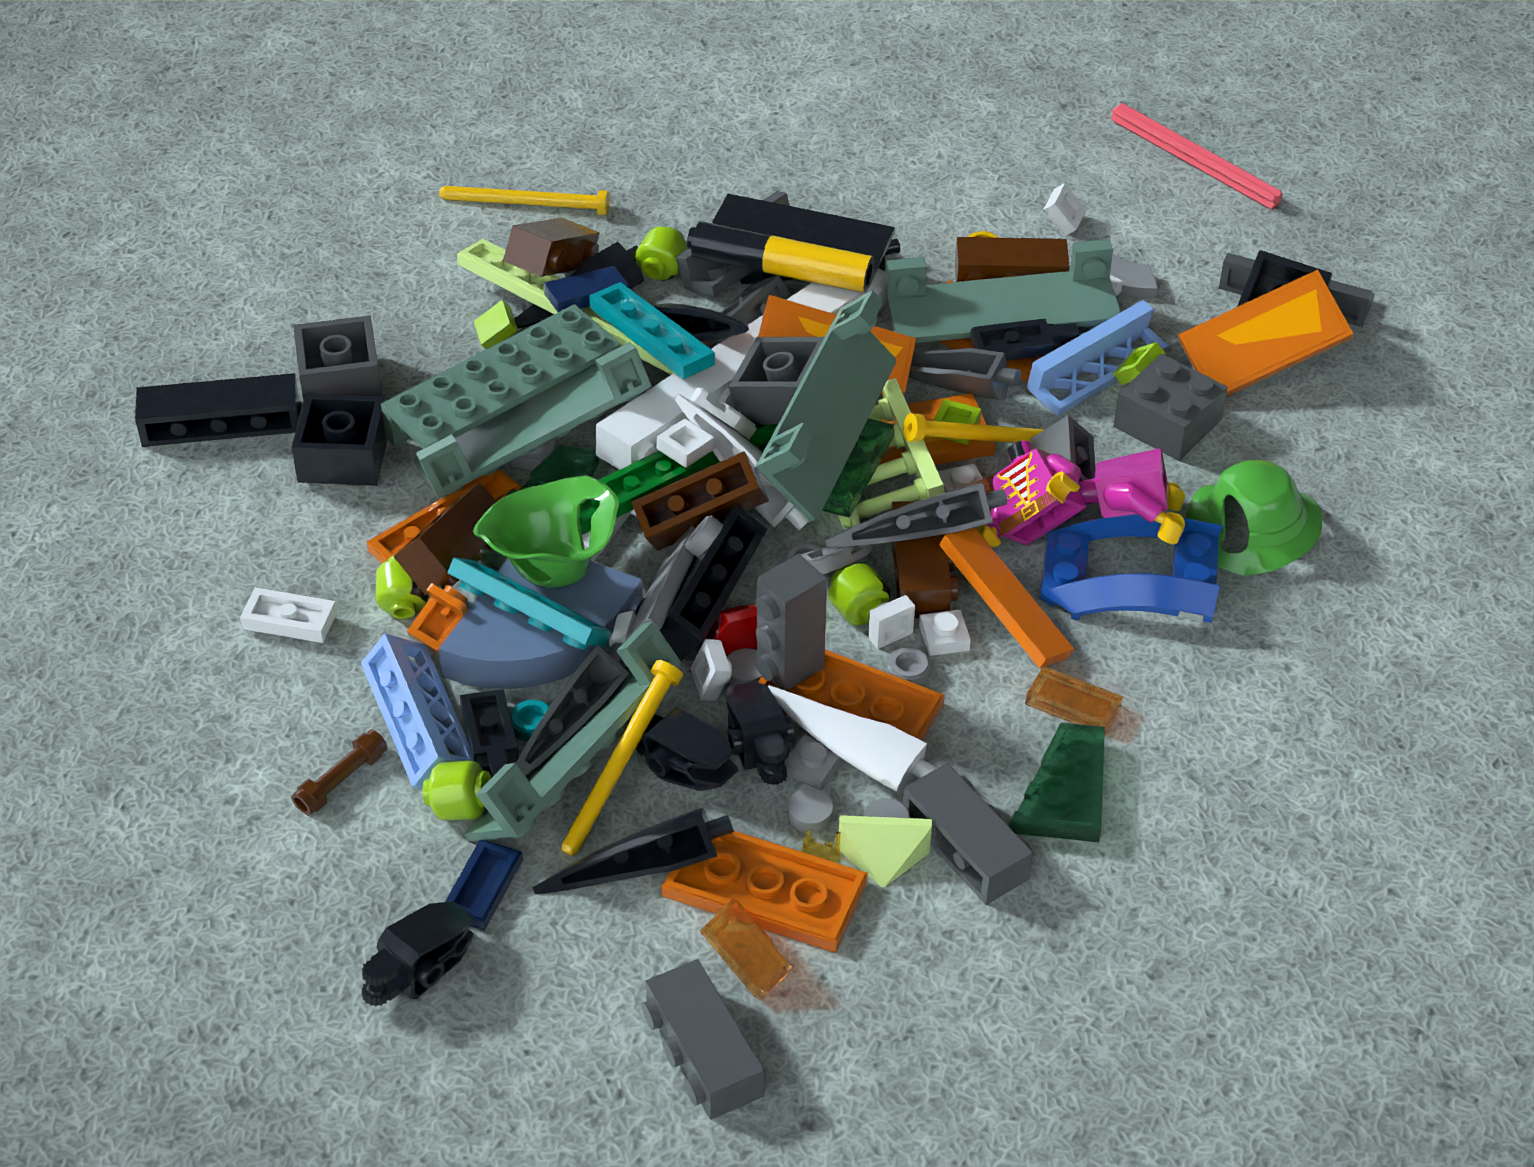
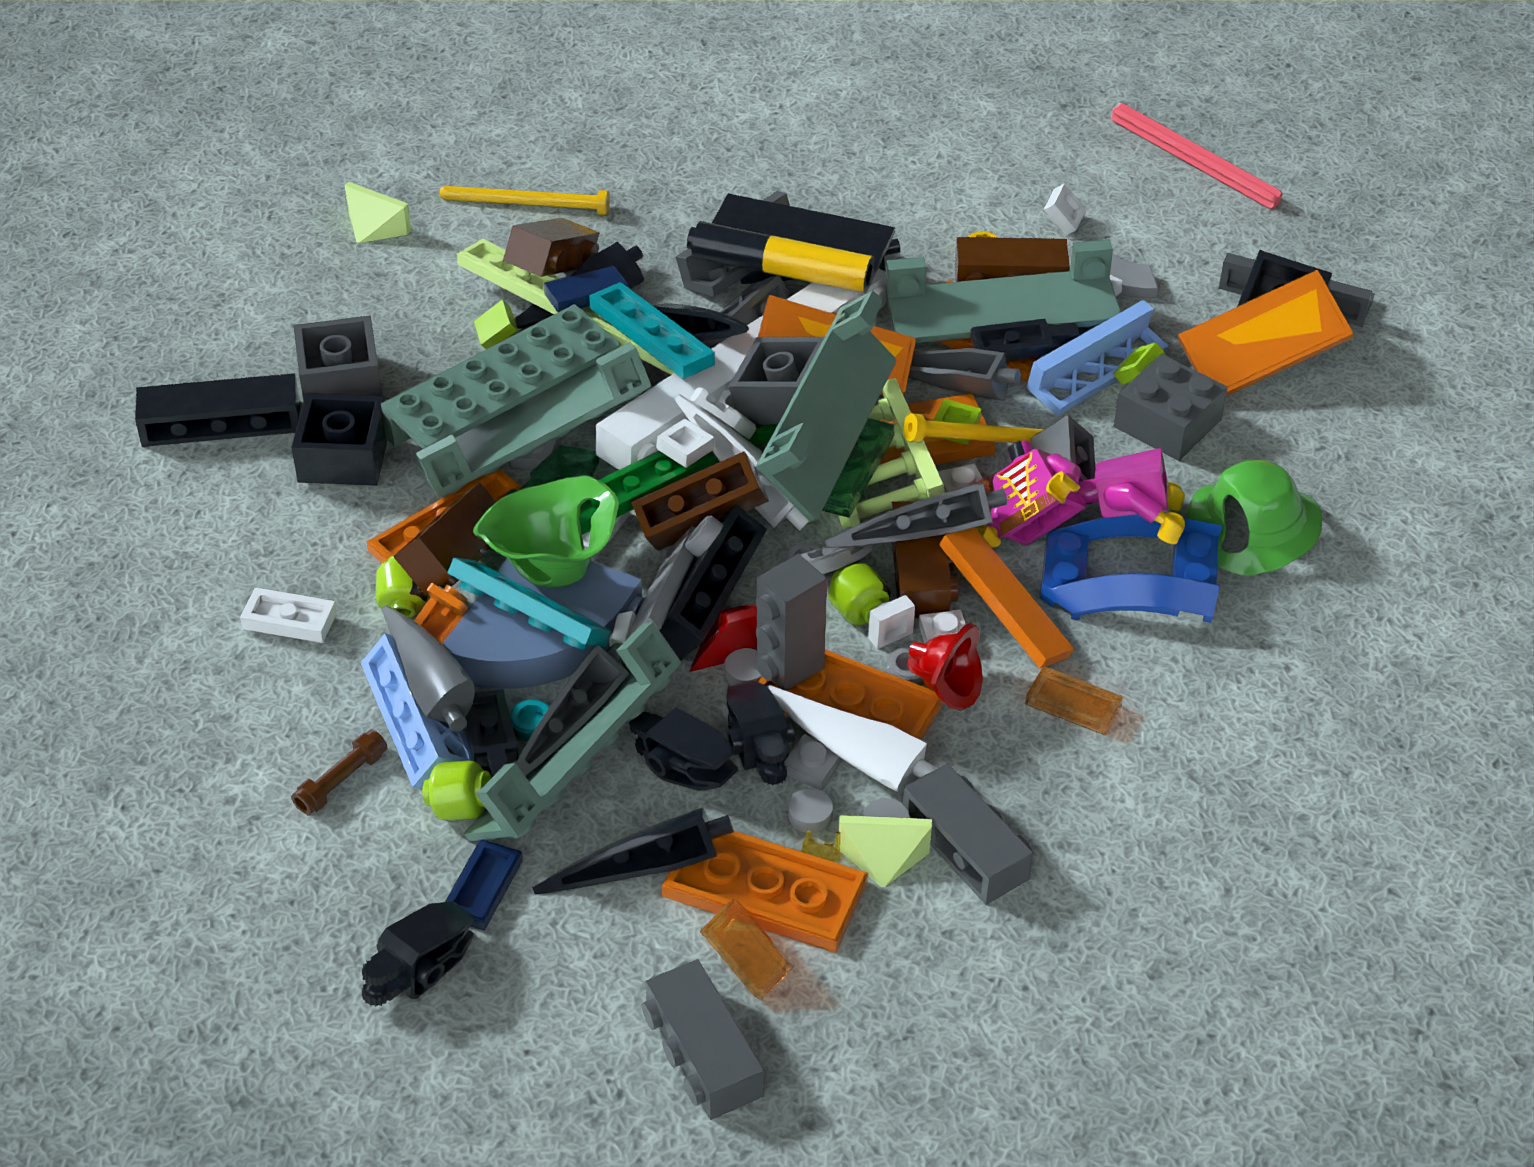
yellow bar [562,660,683,857] -> none
lime head [635,226,688,281] -> none
white plate [690,639,732,701] -> none
clear green wing [1009,723,1105,842] -> none
none -> yellowish green slope [345,182,411,243]
none -> dark grey piece [381,606,475,732]
none -> red helmet [907,622,983,711]

